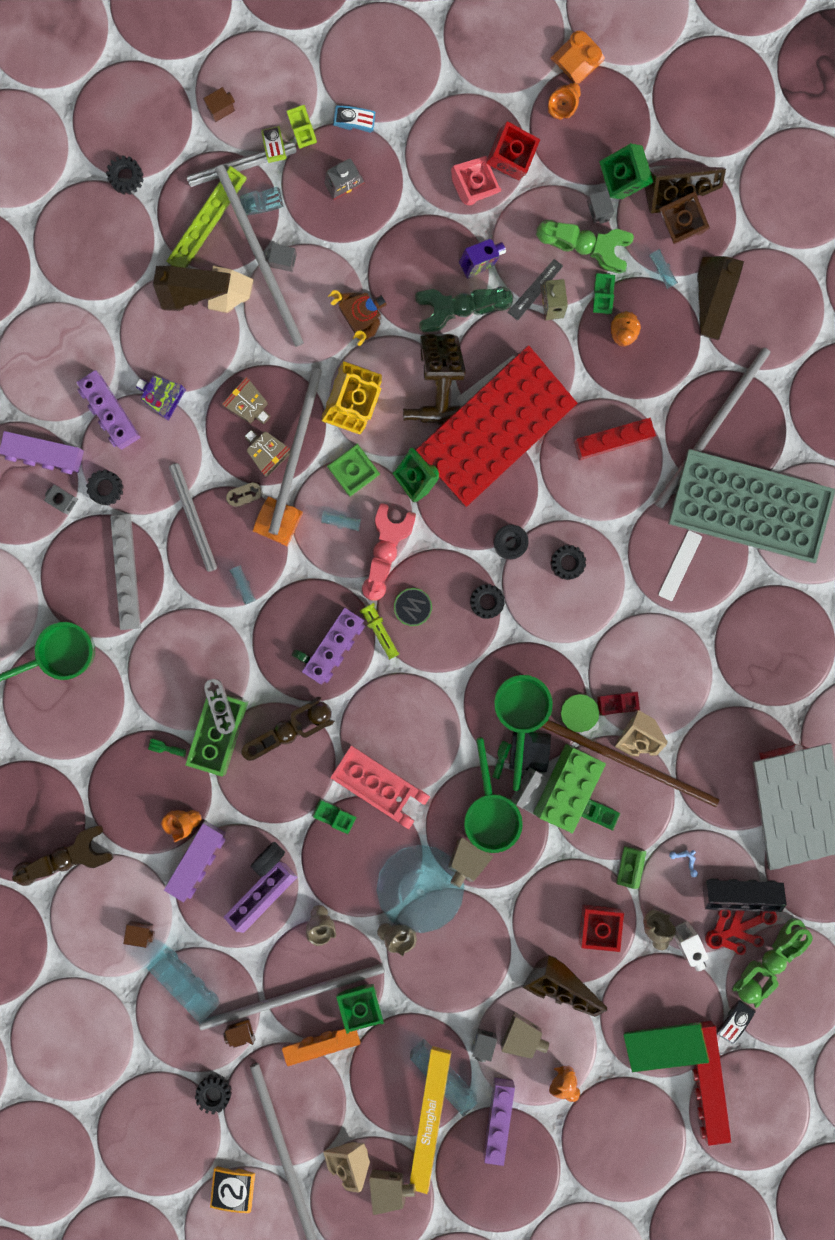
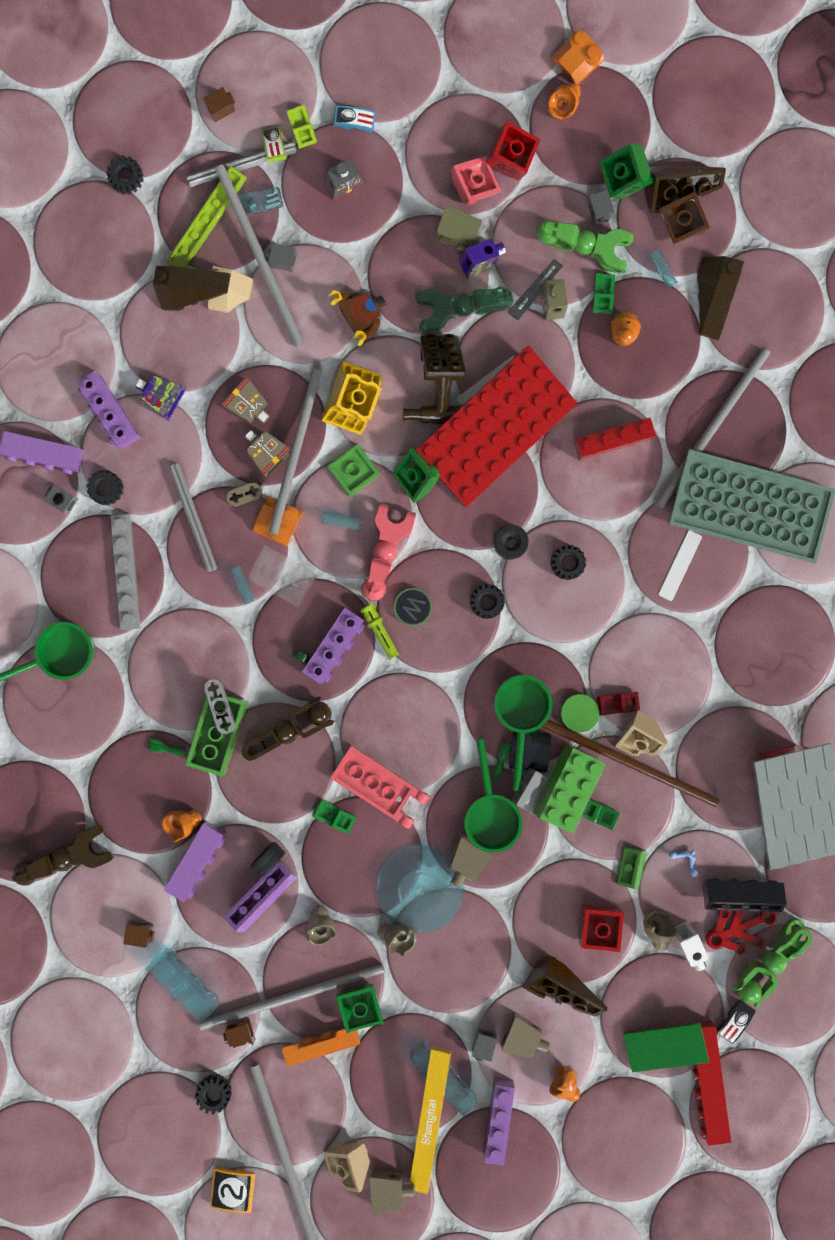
none -> clear slope [248,545,317,608]
none -> olive slope [436,205,482,253]

